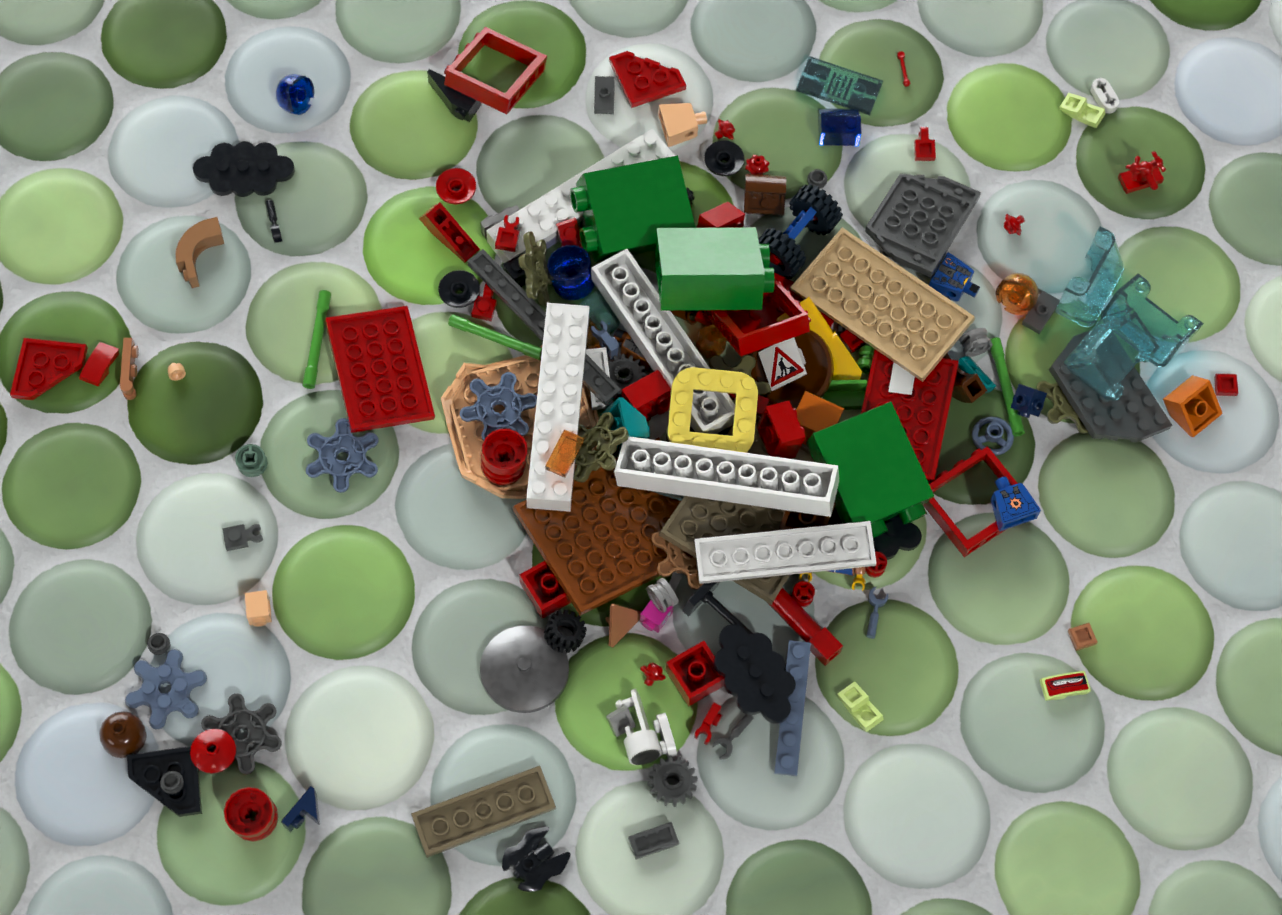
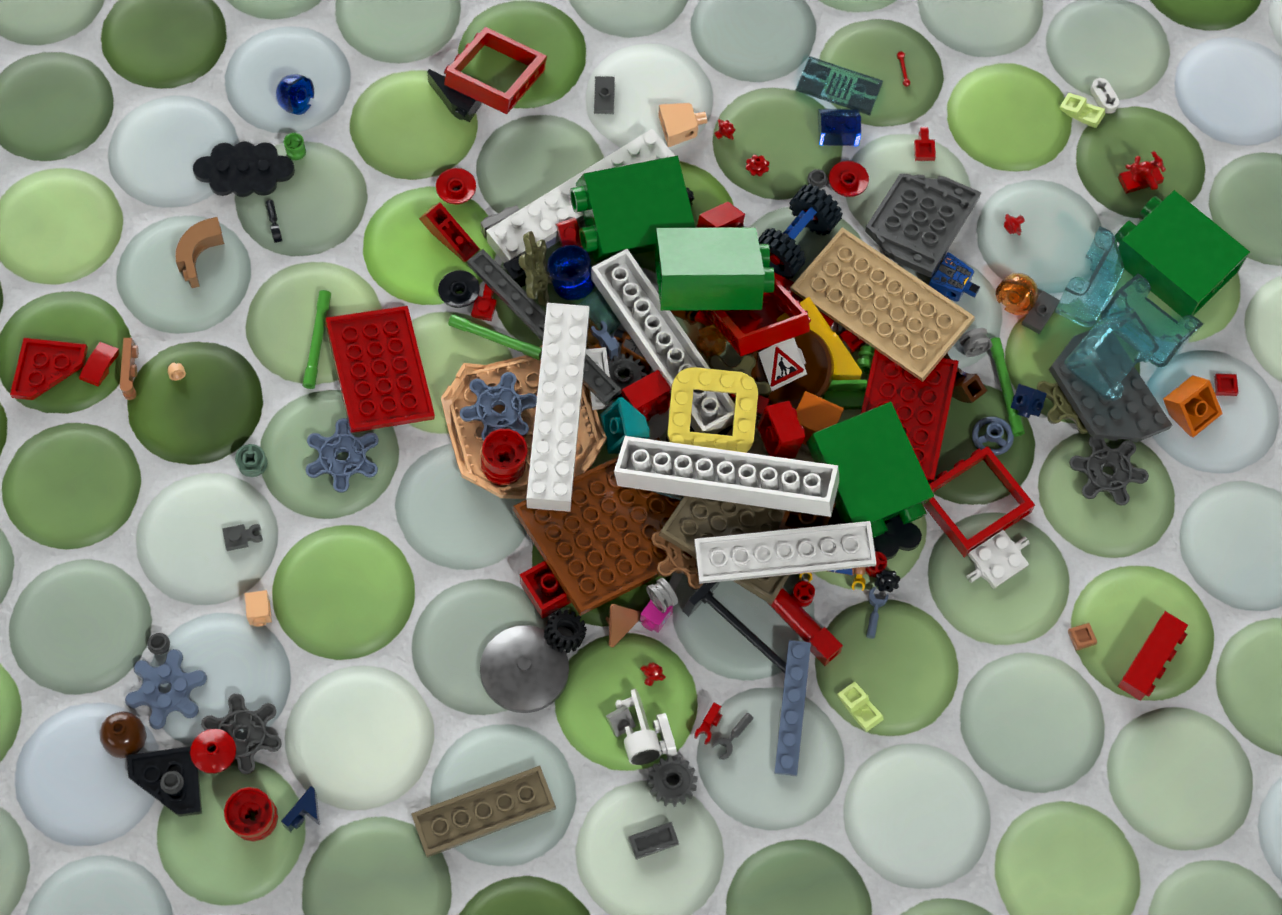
red plate [495,215,520,252] -> none
black piece [502,826,570,892] -> none
clear orange tile [545,430,584,478] -> none
olive plate [574,412,629,483] -> none
red plate [609,51,686,108] -> none
red brick [665,641,725,707] -> none
black dish [704,140,744,176] -> none
black plate [713,624,796,724] -> none
reddish brown brick [744,174,786,216] -> none
white sticker [888,363,915,395] -> none
teal plate [958,356,996,393] -> none
torso [991,476,1041,532] -> none
slope [1039,671,1091,701] -> none
none -> bright green wheel [284,133,306,161]
none -> red dish [829,161,869,197]
none -> black plant [874,569,900,592]
none -> white plate [966,530,1030,589]
none -> dark grey plate [1069,437,1149,506]
none -> green brick [1113,190,1250,322]
none -> red brick [1117,611,1188,701]

